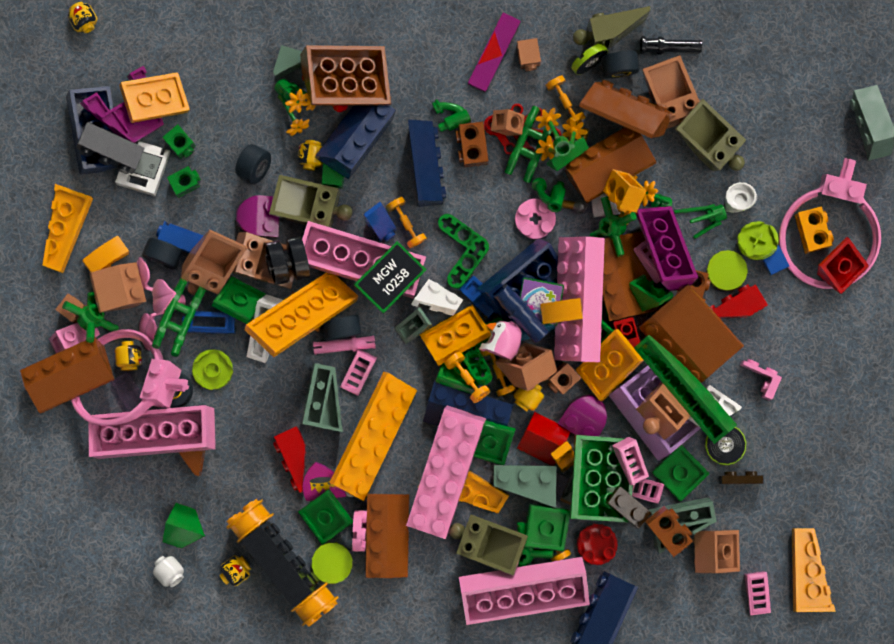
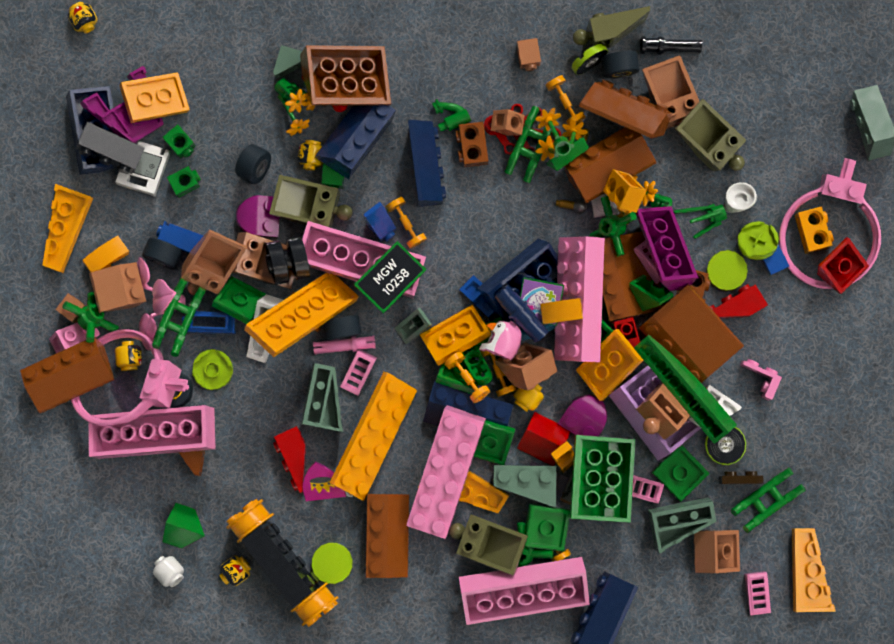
green tile [298,489,353,545] -> none
bright pink plate [352,510,367,552] -> none
white wing [411,279,463,316] -> none
green beam [438,214,489,289] -> none
magenta tile [468,12,521,93] -> none
bright pink plate [515,199,556,240] -> none
green plant [531,178,566,212] -> none
nougat brick [547,362,581,395] -> none
red dish [577,524,618,565] -> none
plate [605,486,651,529] -> none
bright pink slope [613,437,649,486] -> none
dark orange brick [645,506,693,557] -> none
none -> green piece [731,467,806,533]

